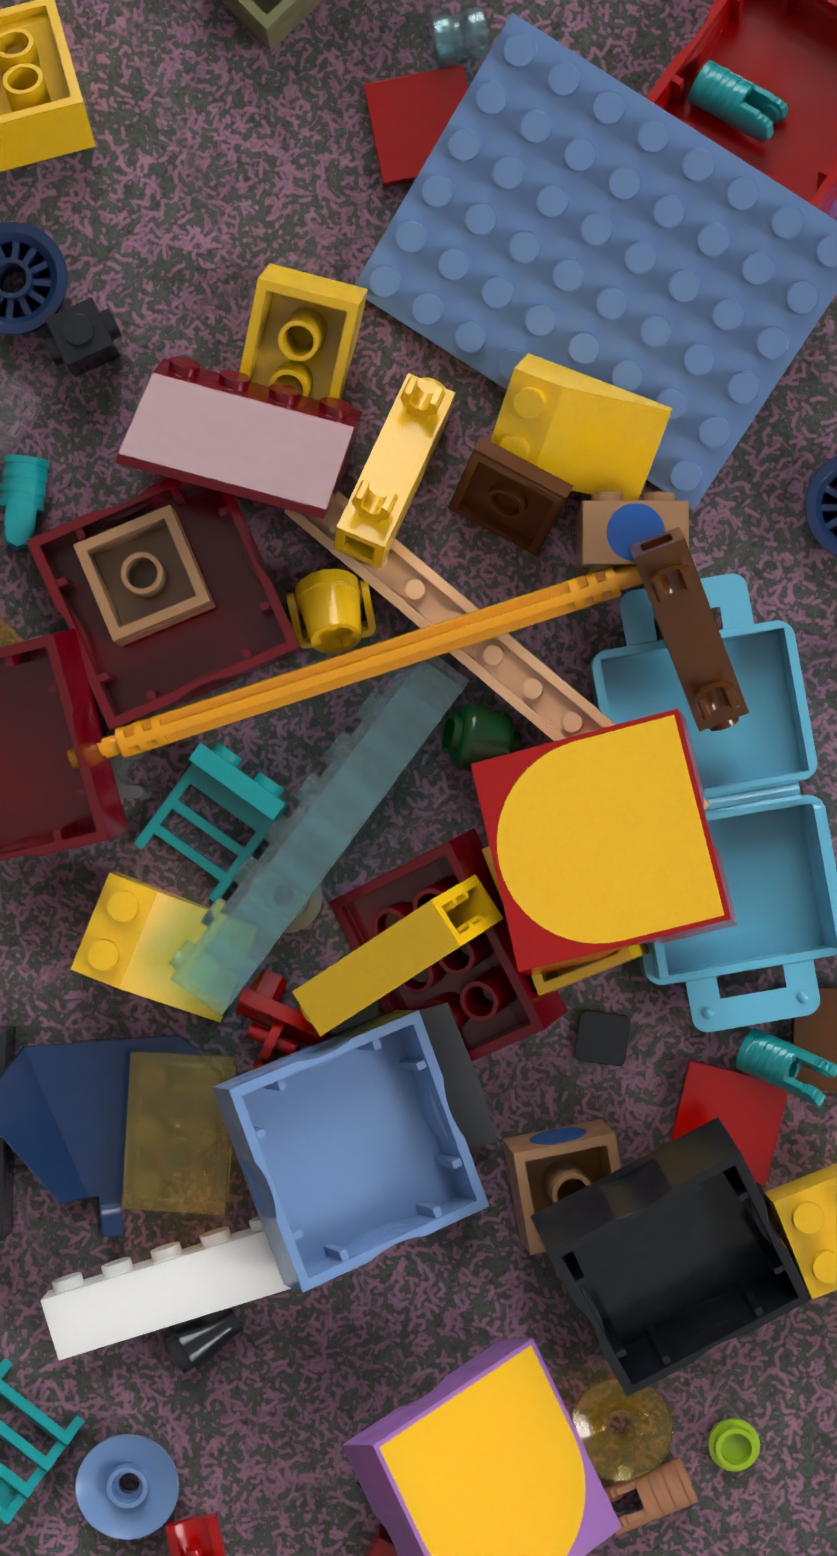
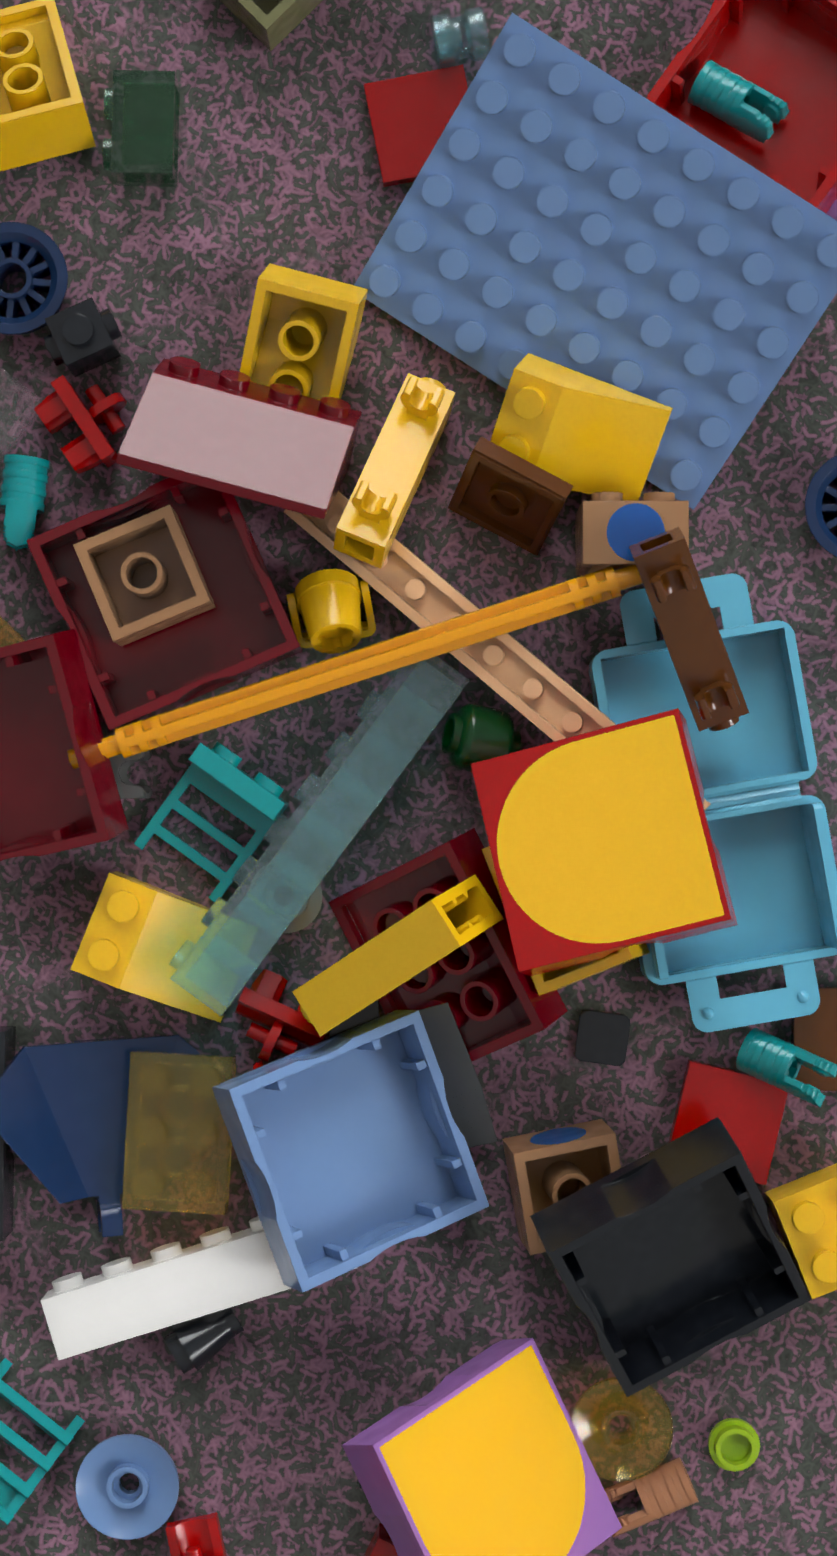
none -> red hips [34,375,127,474]
none -> clear green brick [102,70,180,187]

